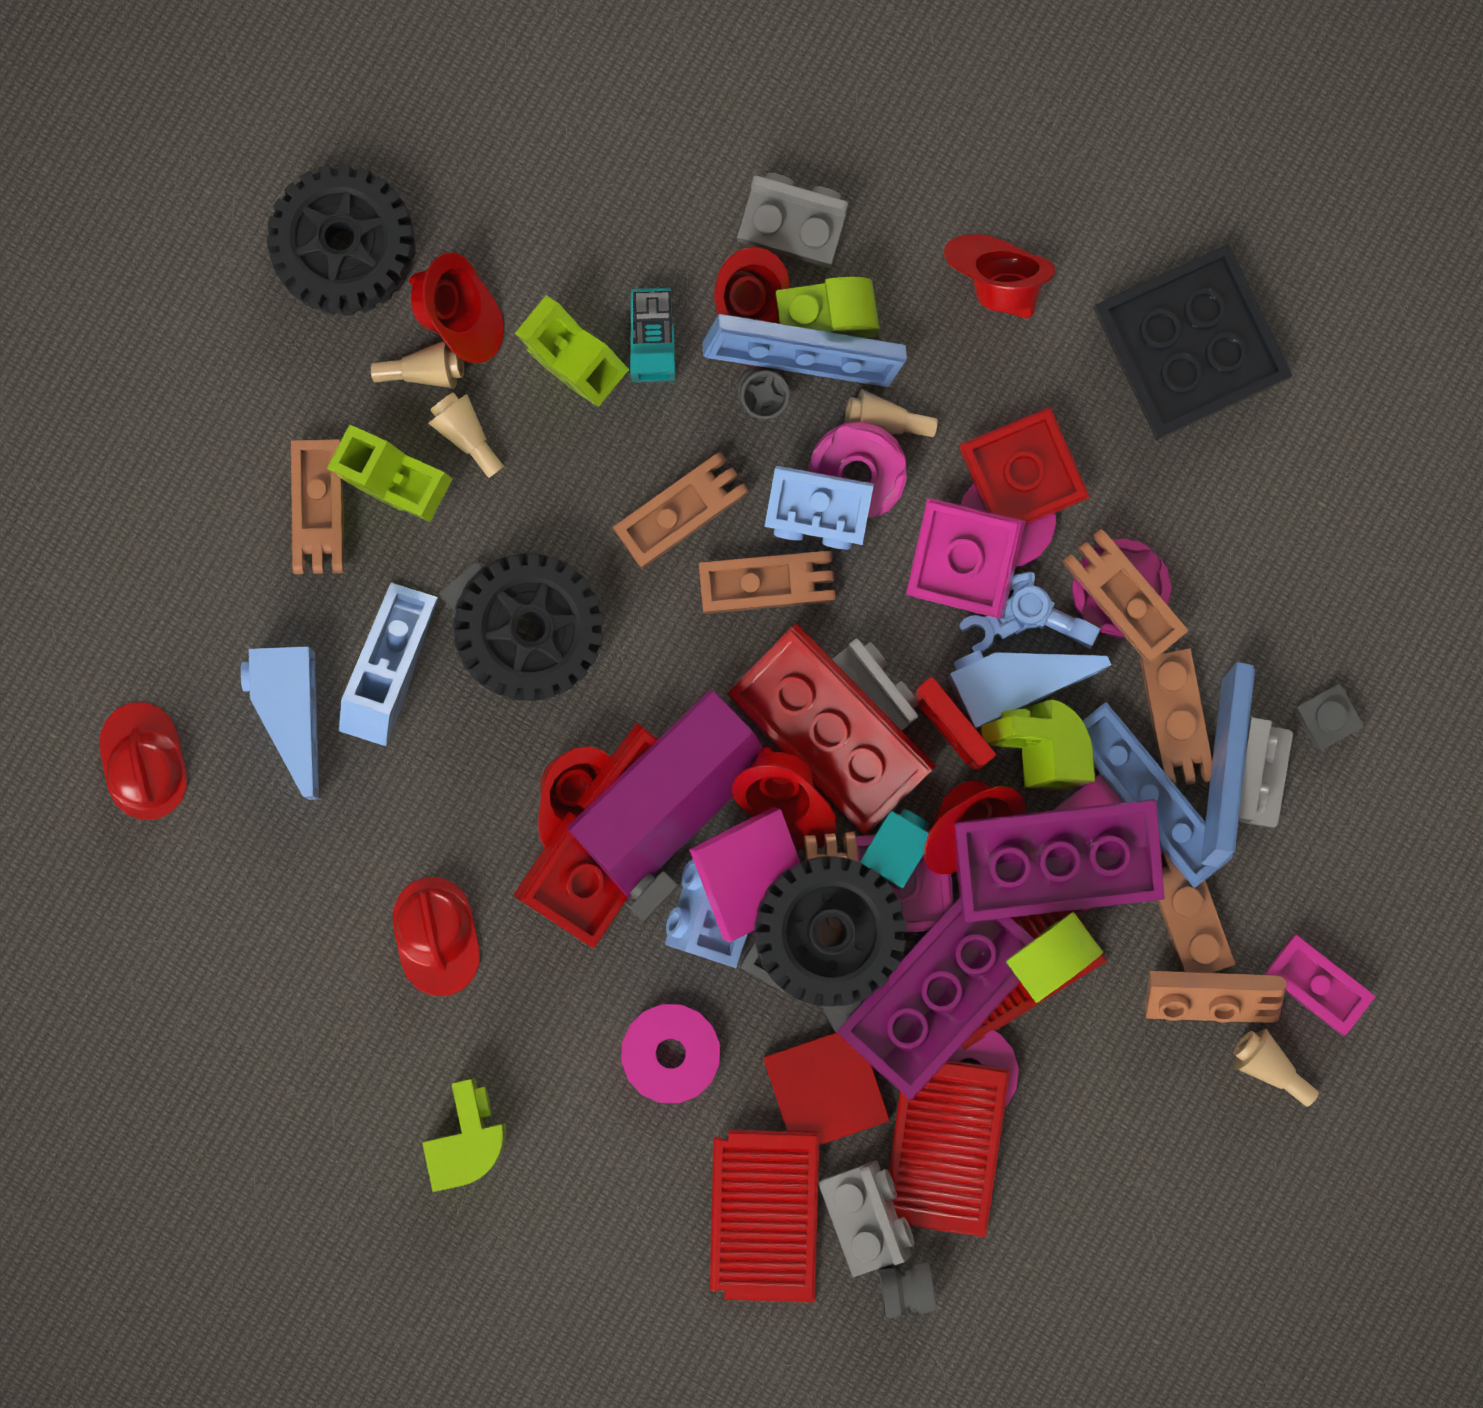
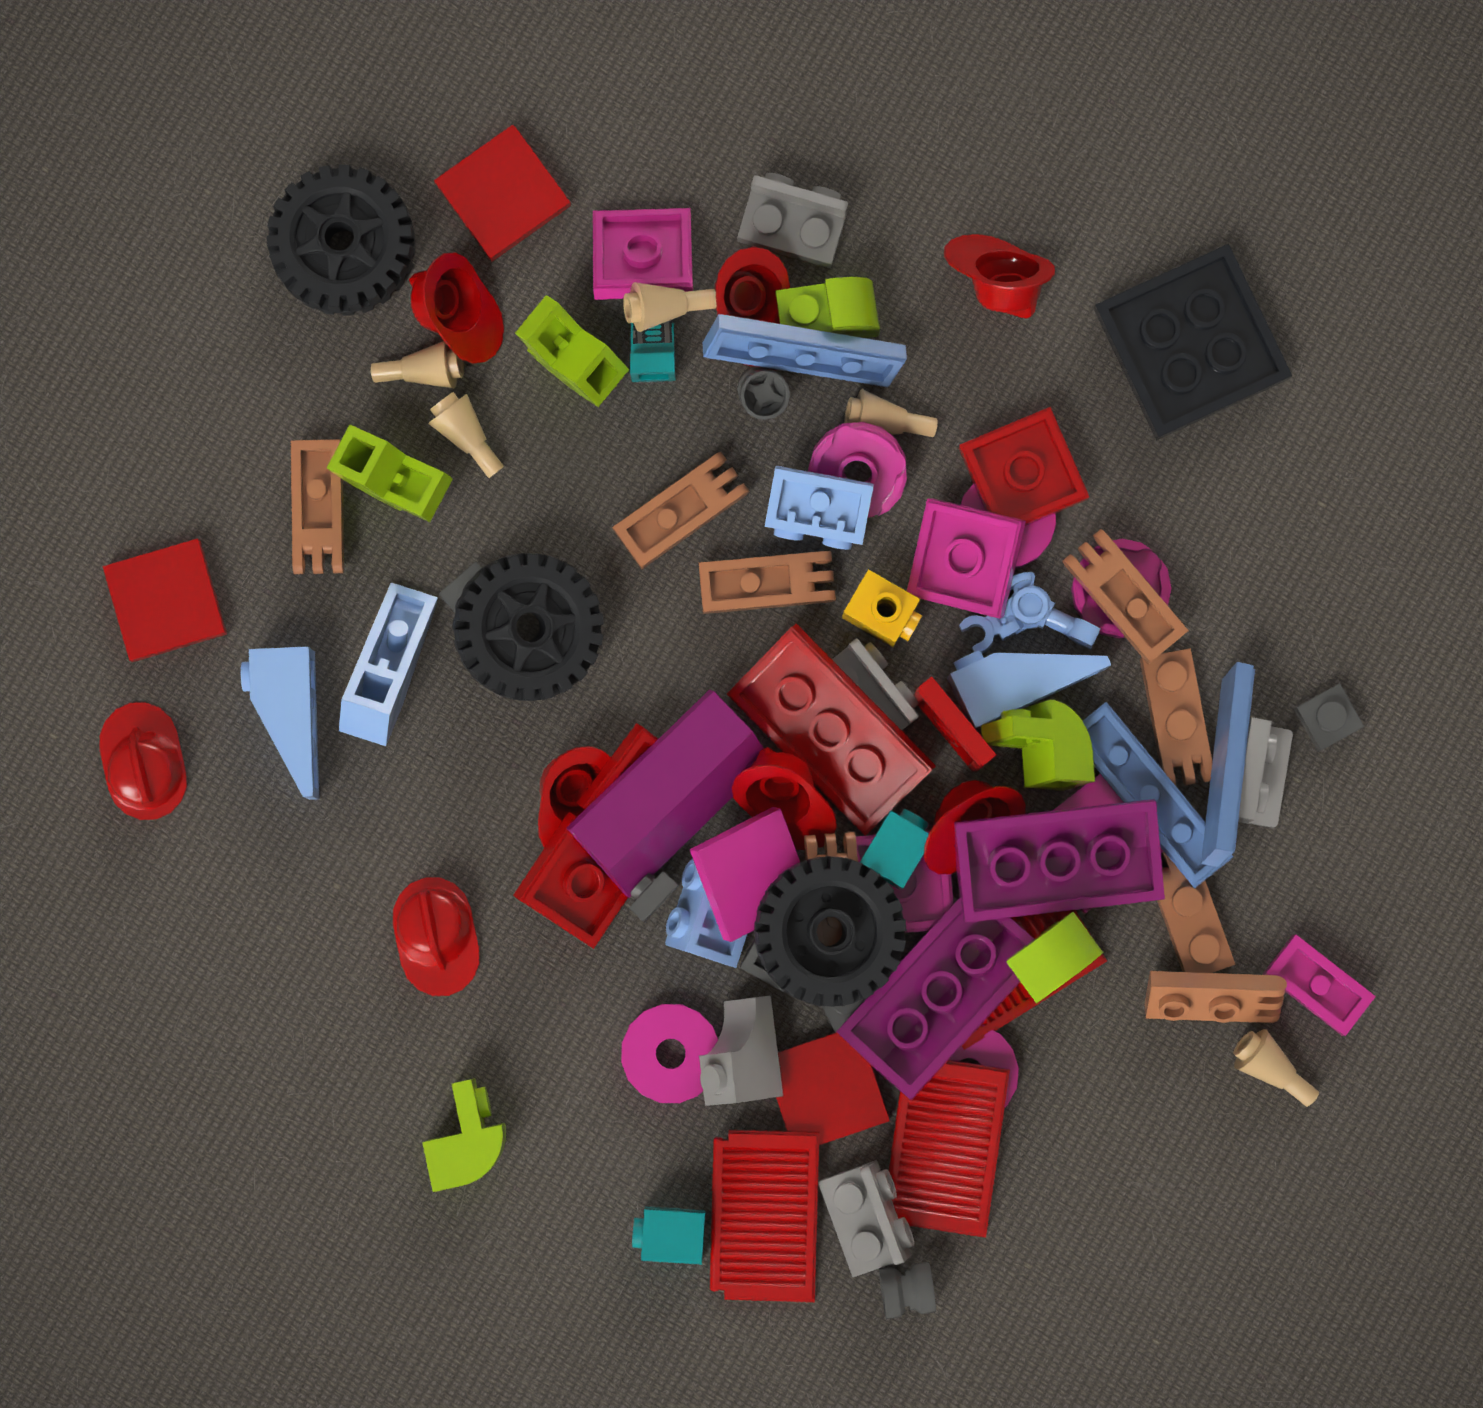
none -> red tile [102,538,227,663]
none -> red tile [434,124,571,262]
none -> dark pink tile [593,208,693,300]
none -> tan cone [623,282,716,332]
none -> teal brick [632,1206,706,1265]
none -> light grey arch [699,996,783,1106]
none -> yellow brick [842,569,923,647]

